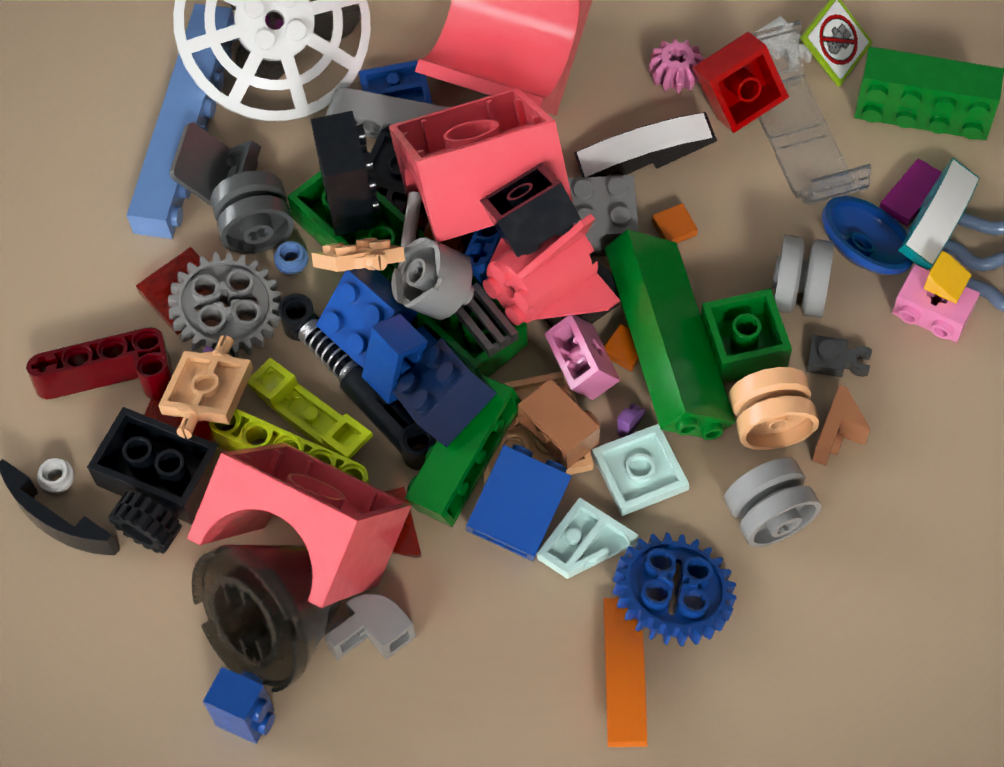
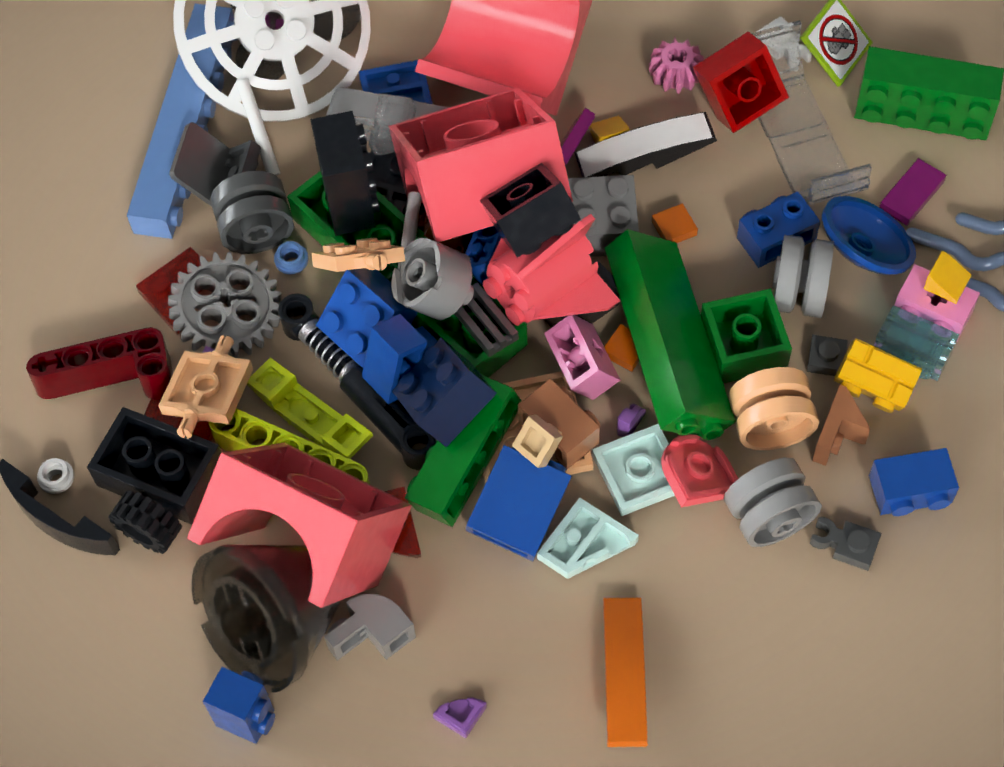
blue gear [613,532,737,646] -> none
white slope [898,158,980,270] -> none
none -> white bar [236,79,281,176]
none -> clear brick [354,93,417,155]
none -> medium lavender tile [433,697,487,738]
none -> tan tile [512,414,563,468]
none -> magenta tile [560,108,595,166]
none -> yellow slope [589,116,630,143]
none -> coral tile [661,434,739,508]
none -> blue brick [737,191,820,268]
none -> dark grey plate [810,517,882,571]
none -> yellow brick [833,338,922,413]
none -> blue brick [869,448,959,516]
none -> clear light blue brick [874,305,960,381]

